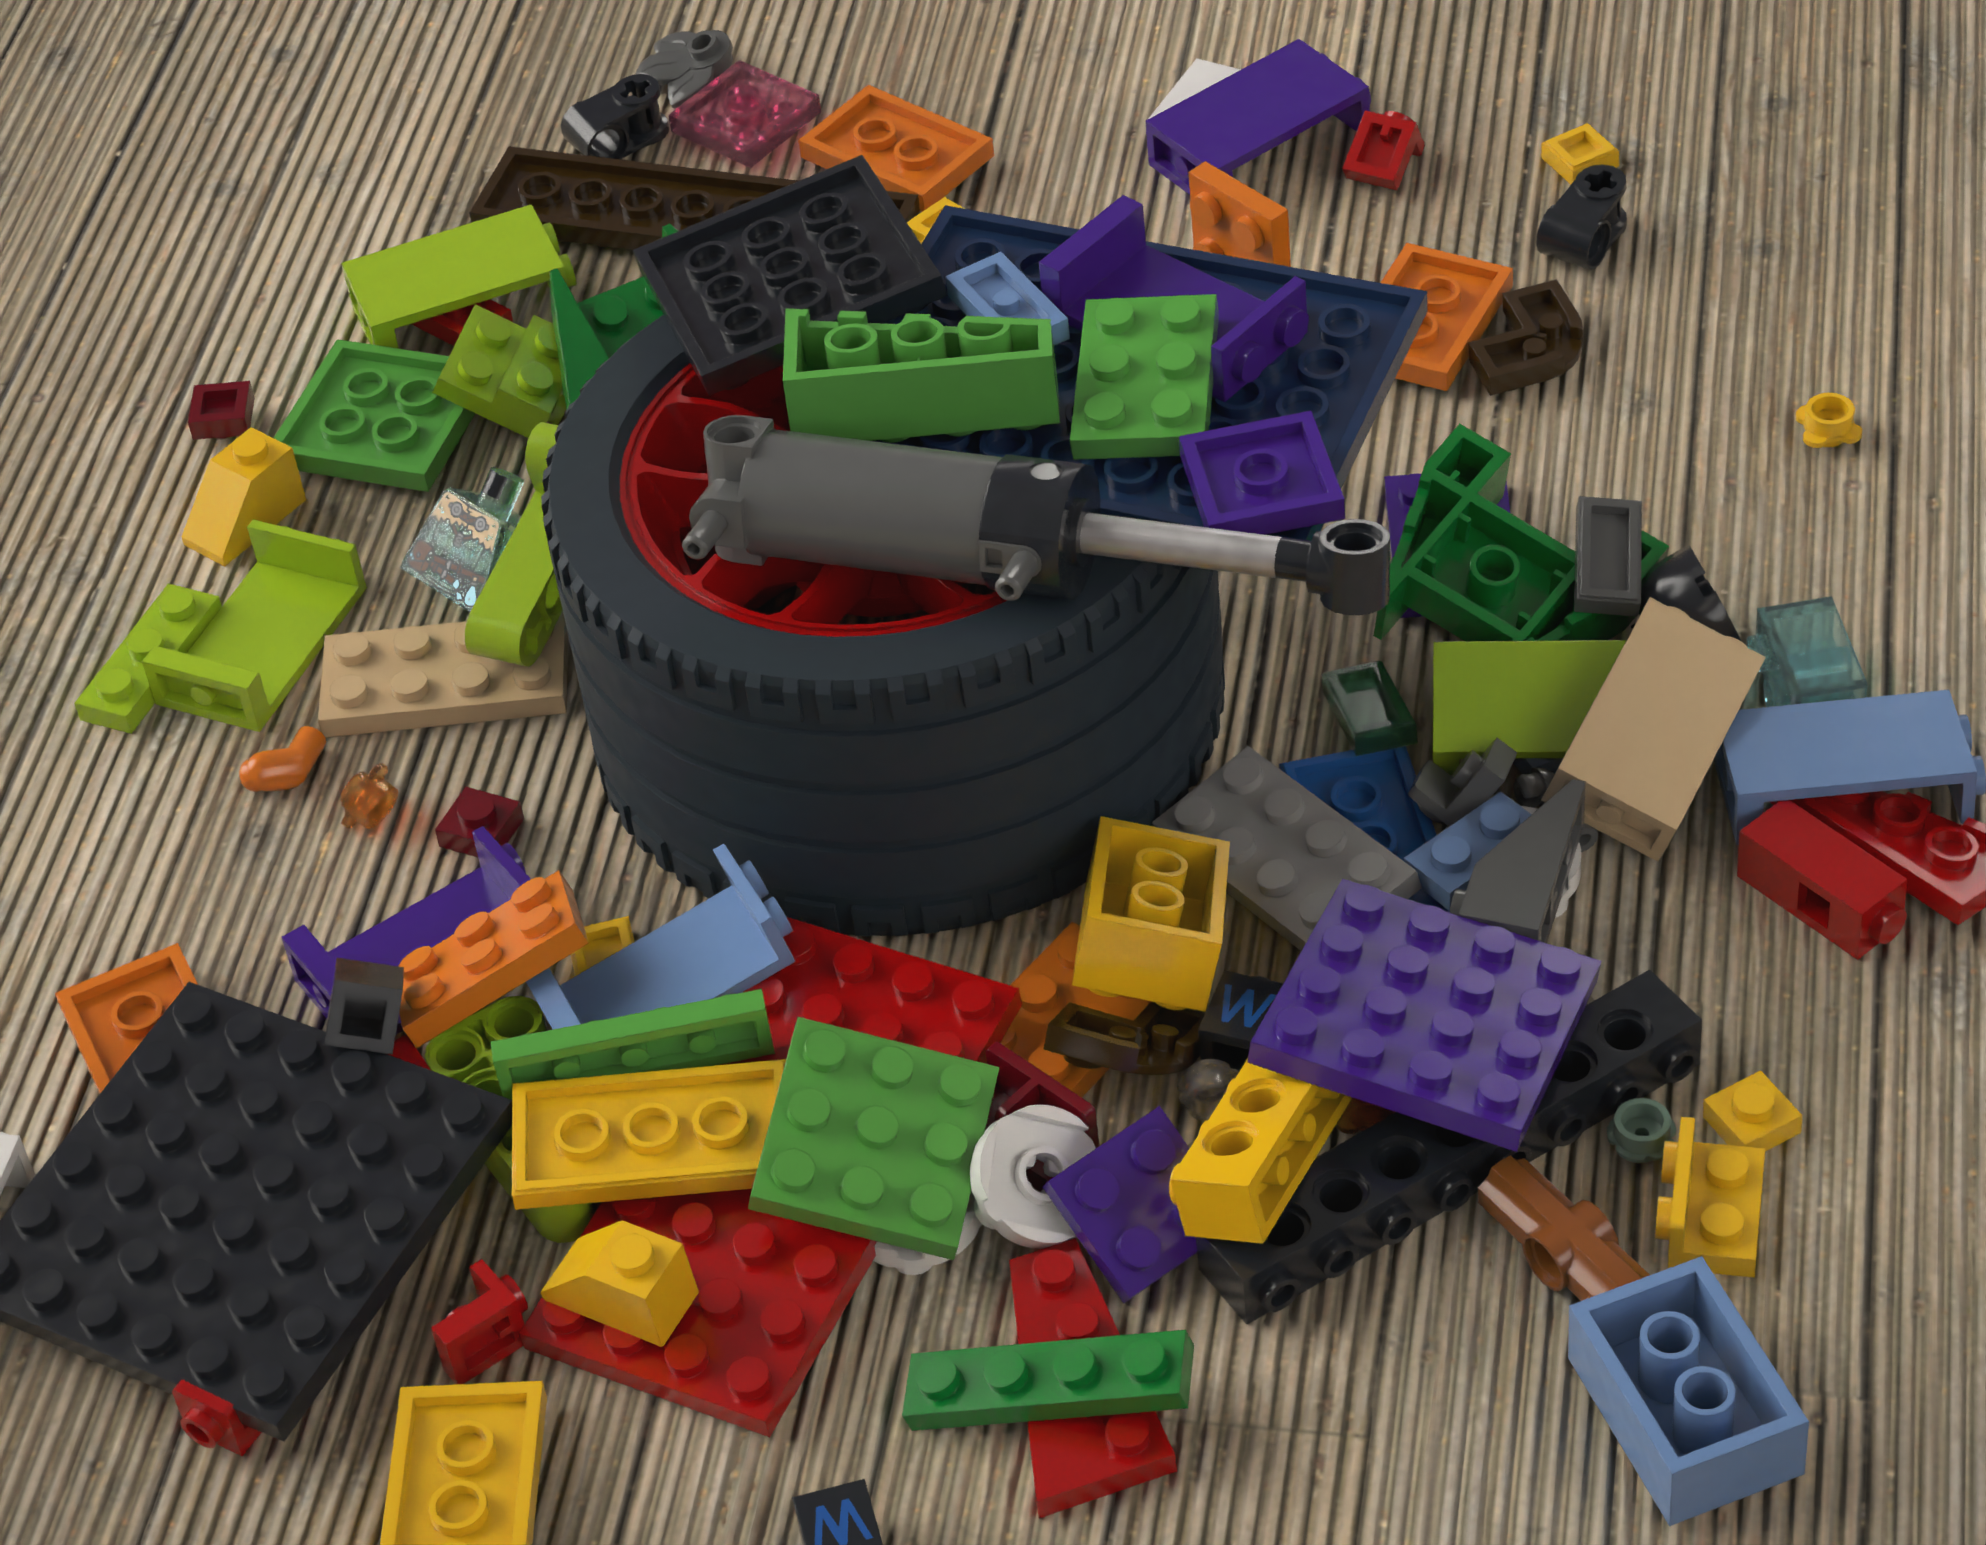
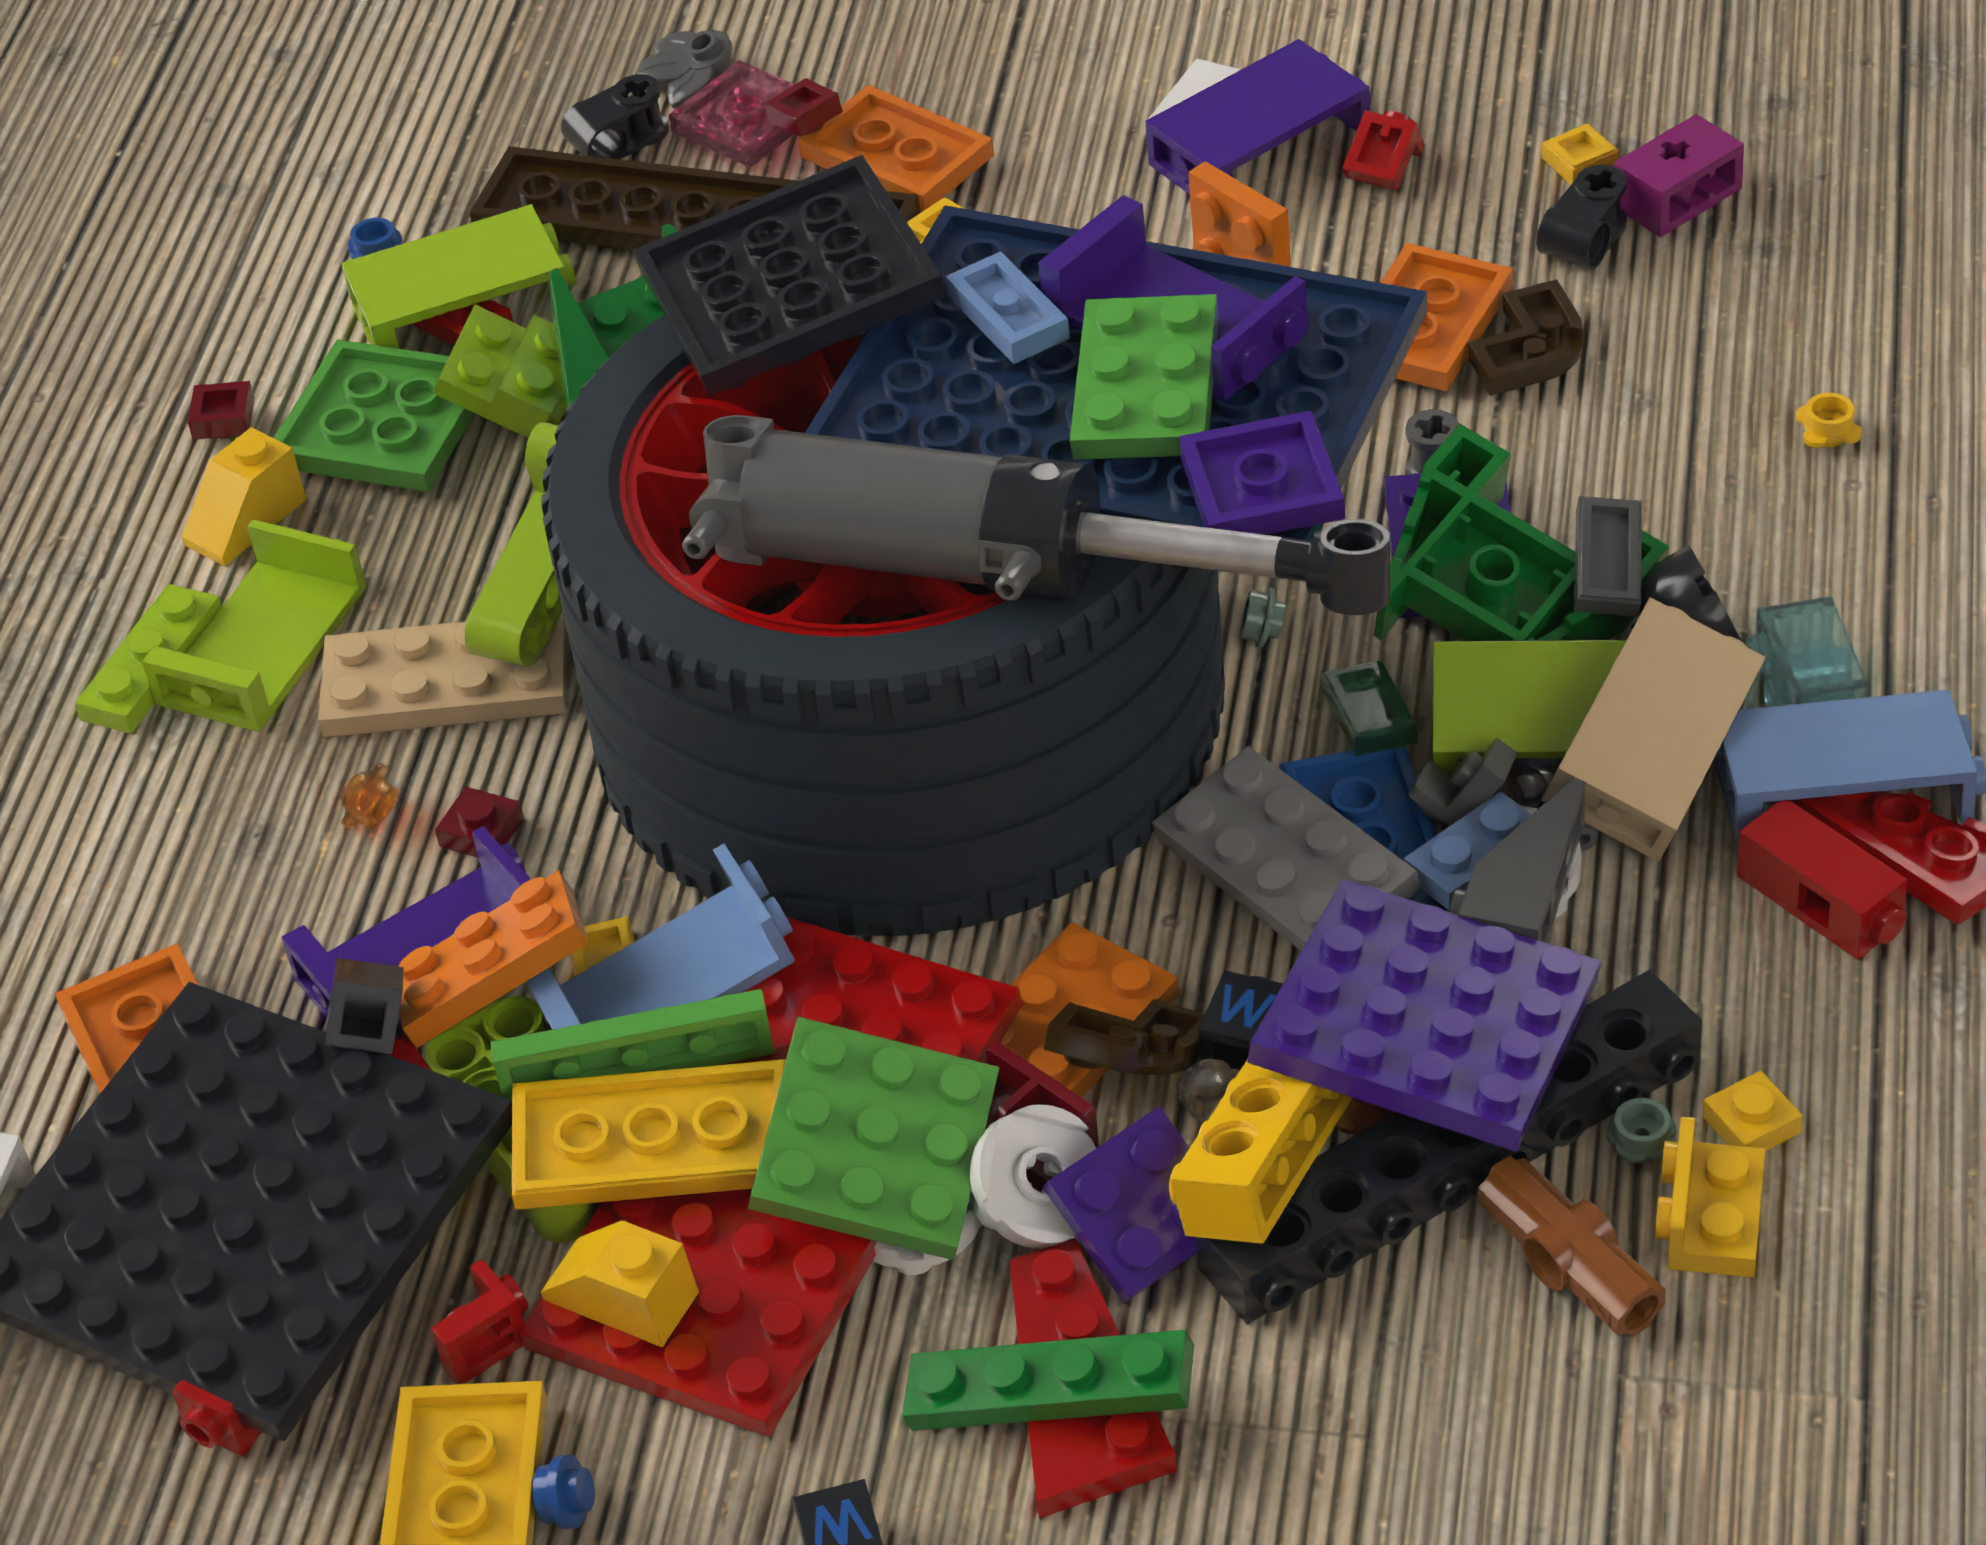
orange arm [239,726,327,792] -> none
torso [400,467,524,612] -> none
bright green wedge [783,309,1060,443] -> none
yellow brick [1072,816,1230,1012] -> none
medium blue brick [1568,1256,1809,1526] -> none
none -> blue plate [348,218,403,259]
none -> blue plate [533,1454,595,1529]
none -> dark red plate [764,78,843,137]
none -> sand green plate [1240,587,1286,648]
none -> dark grey bush [1405,409,1459,475]
none -> magenta brick [1614,114,1744,238]

